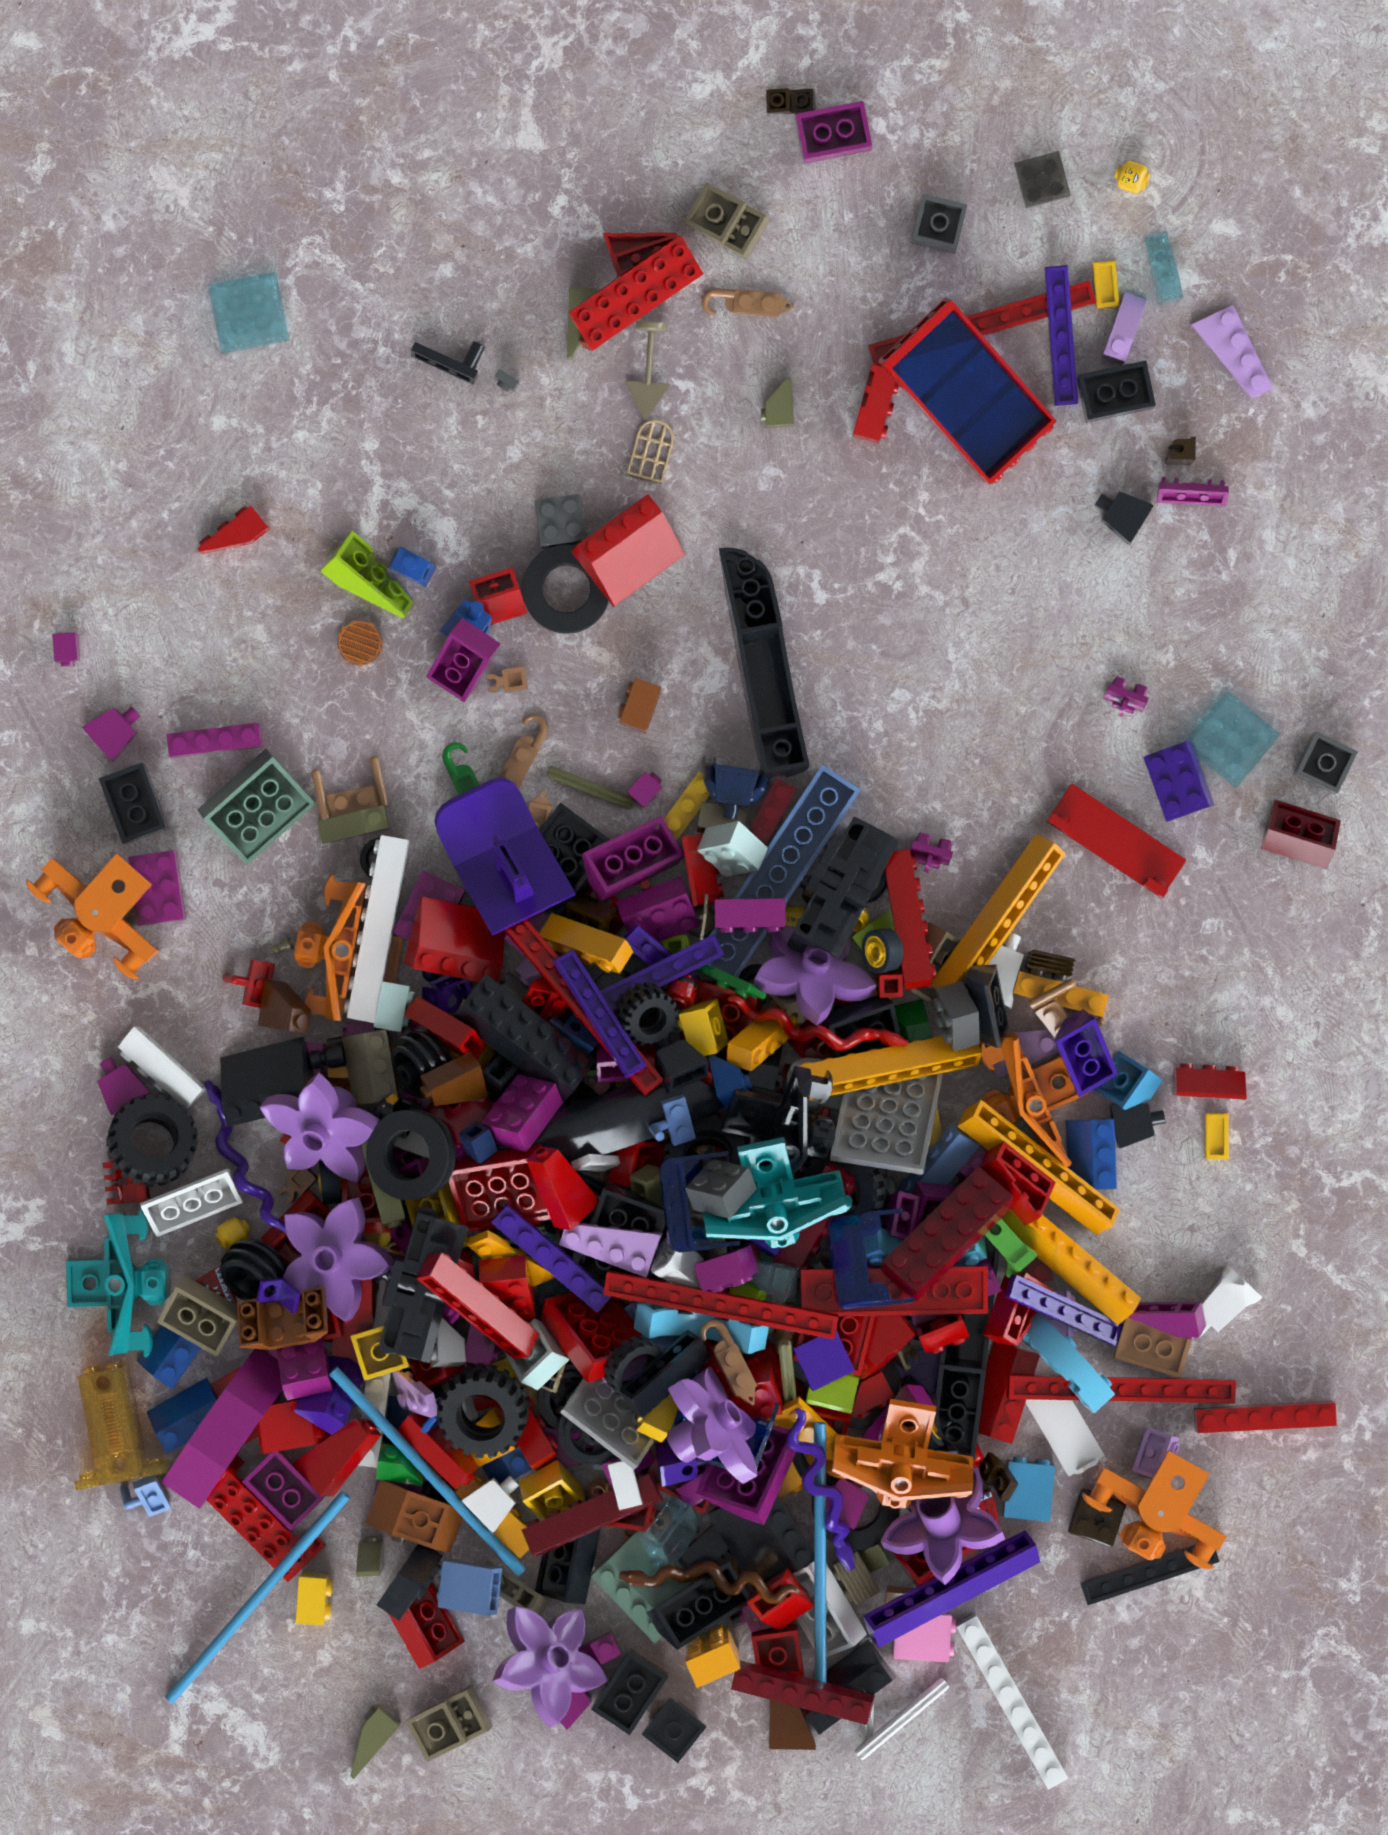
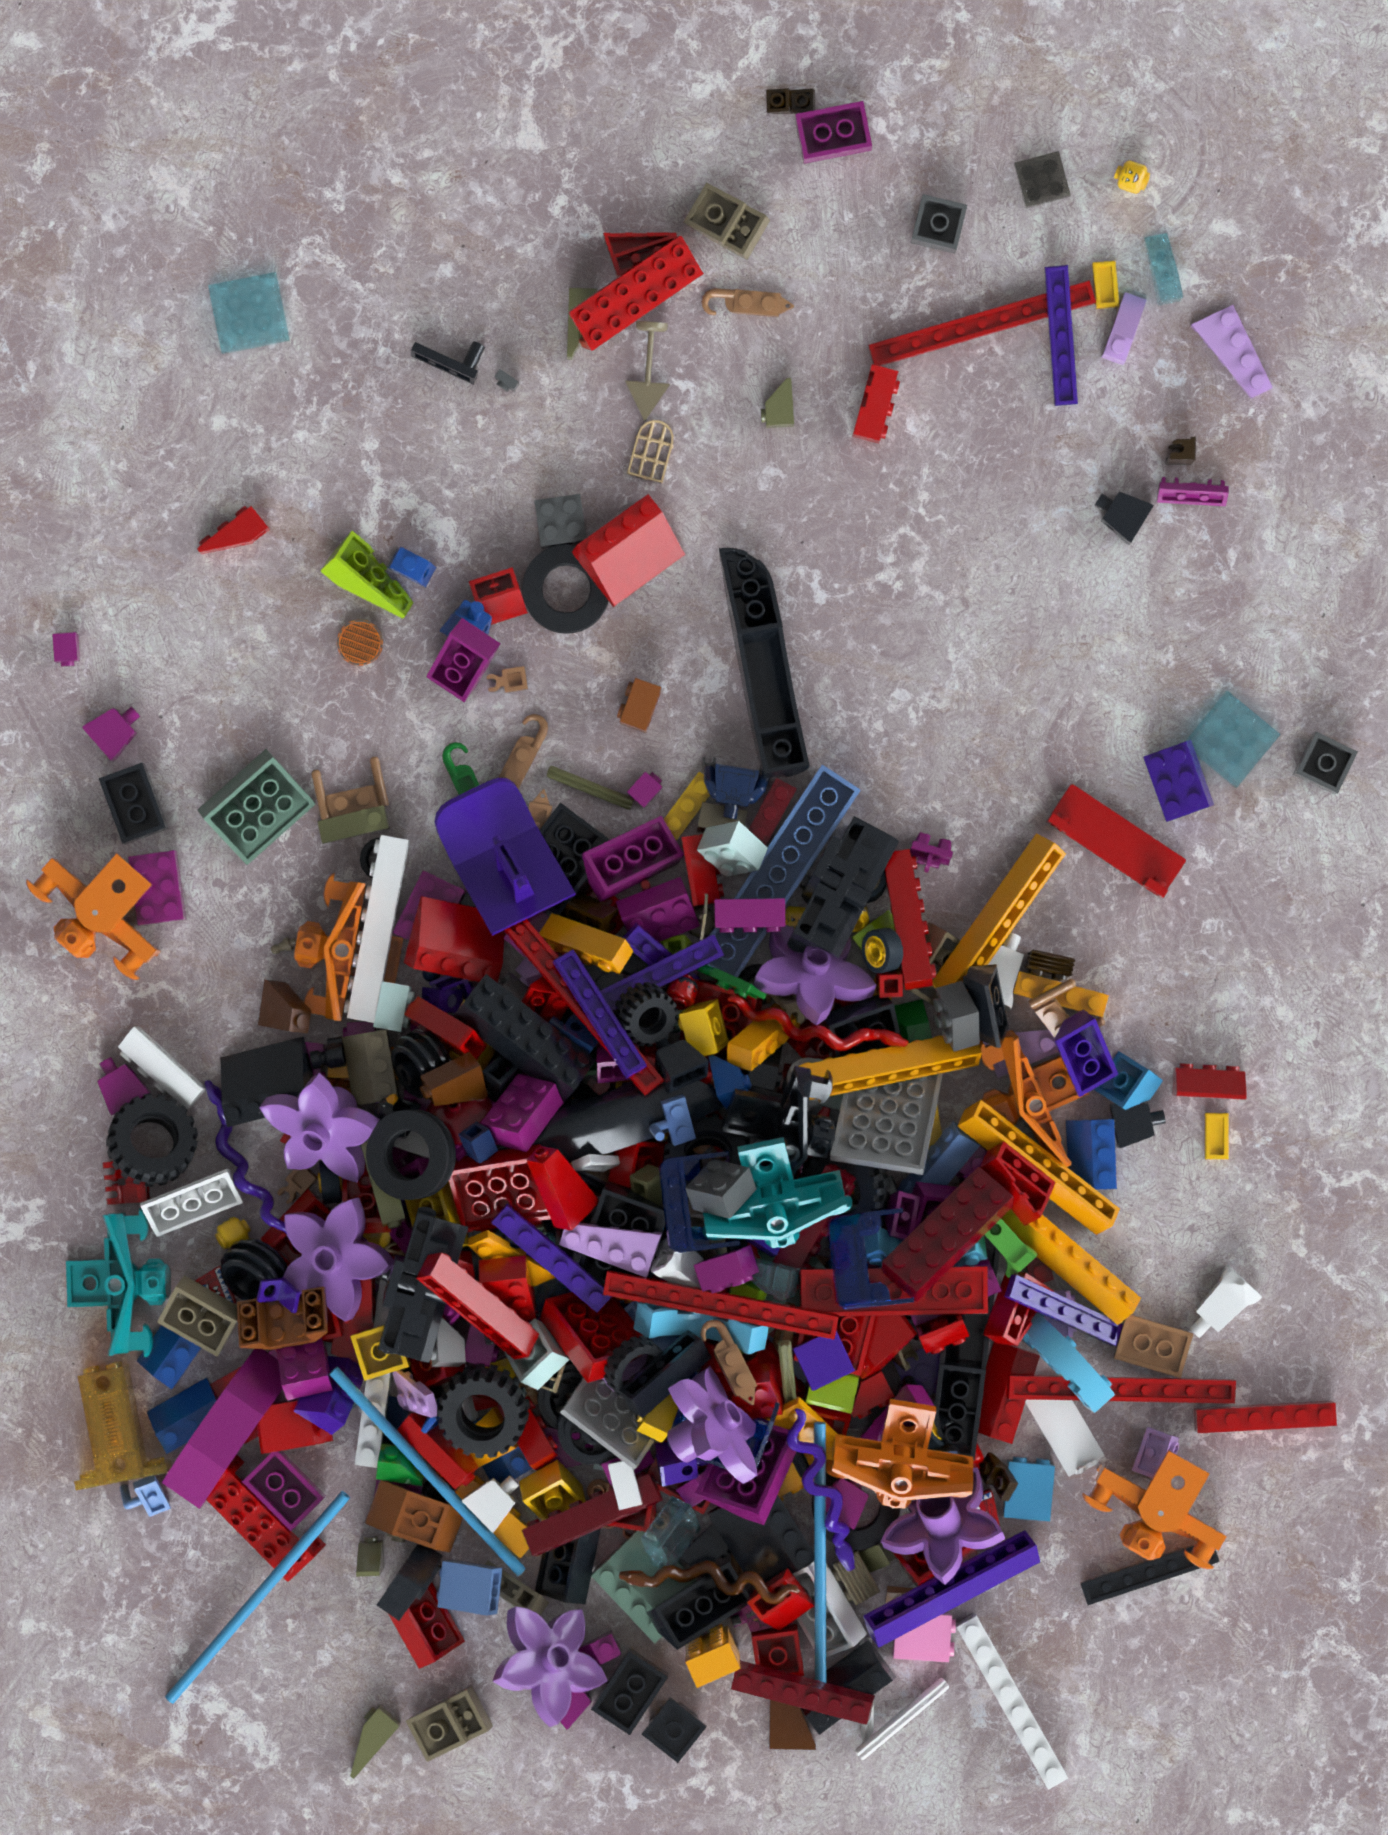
magenta arch [166,723,263,758] -> none
red plate [222,959,275,1008] -> none
red slope [293,1419,381,1496] -> none
yellow brick [296,1572,334,1626] -> none
clear blue window [878,297,1057,485] -> none
dark brown brick [1068,1488,1126,1547] -> none
black brick [1076,360,1156,423] -> none
magenta hips [1103,676,1149,717] -> none
magenta slope [1129,1302,1206,1339] -> none
dark red slope [1261,800,1341,869] -> none

